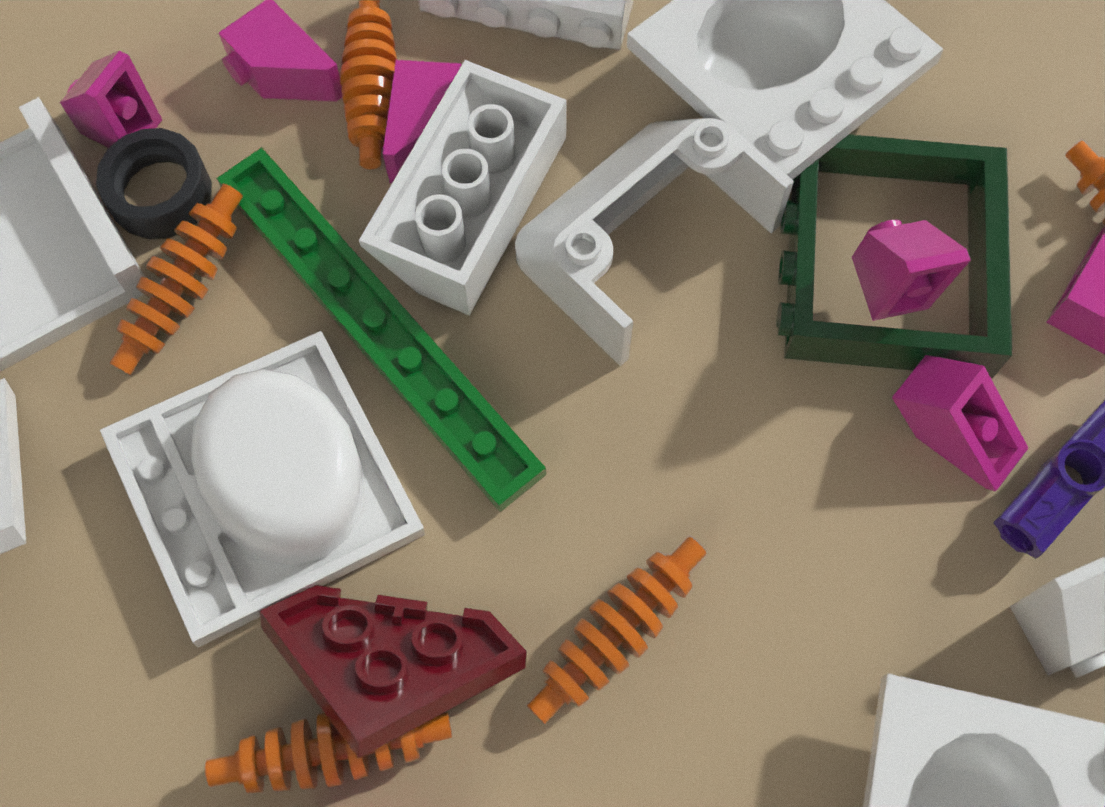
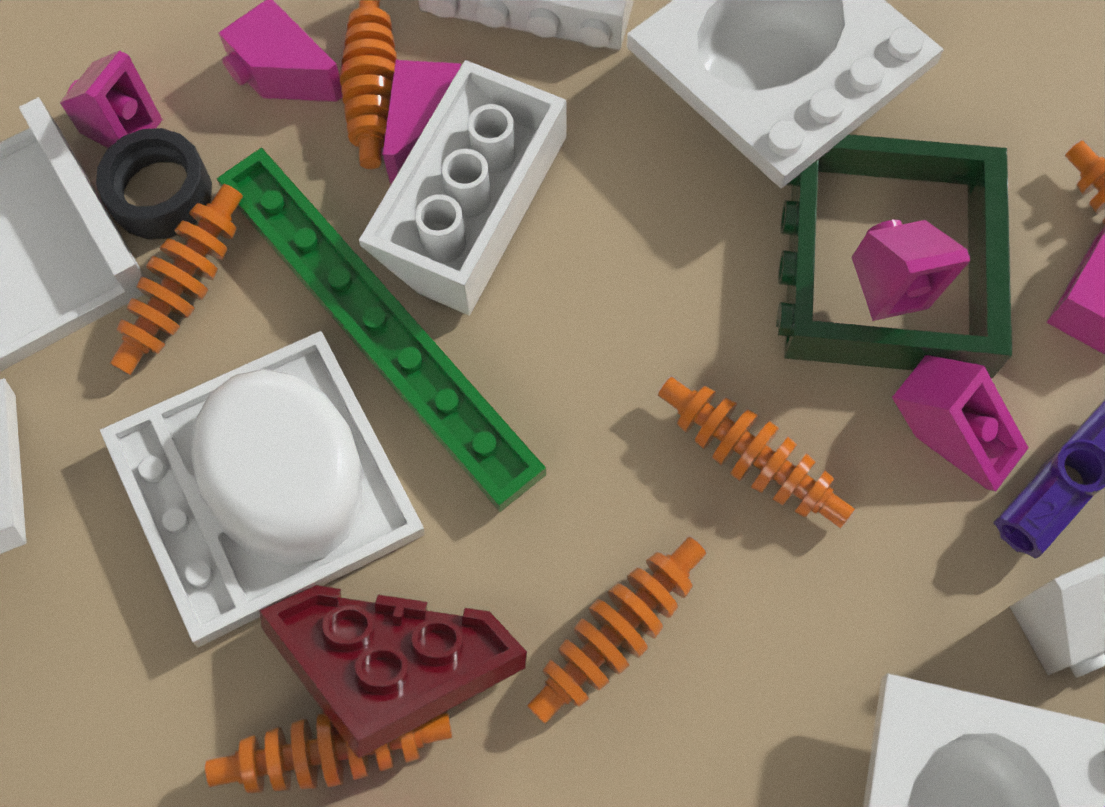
white windscreen [515,118,794,366] -> none
none -> orange piece [658,376,855,528]

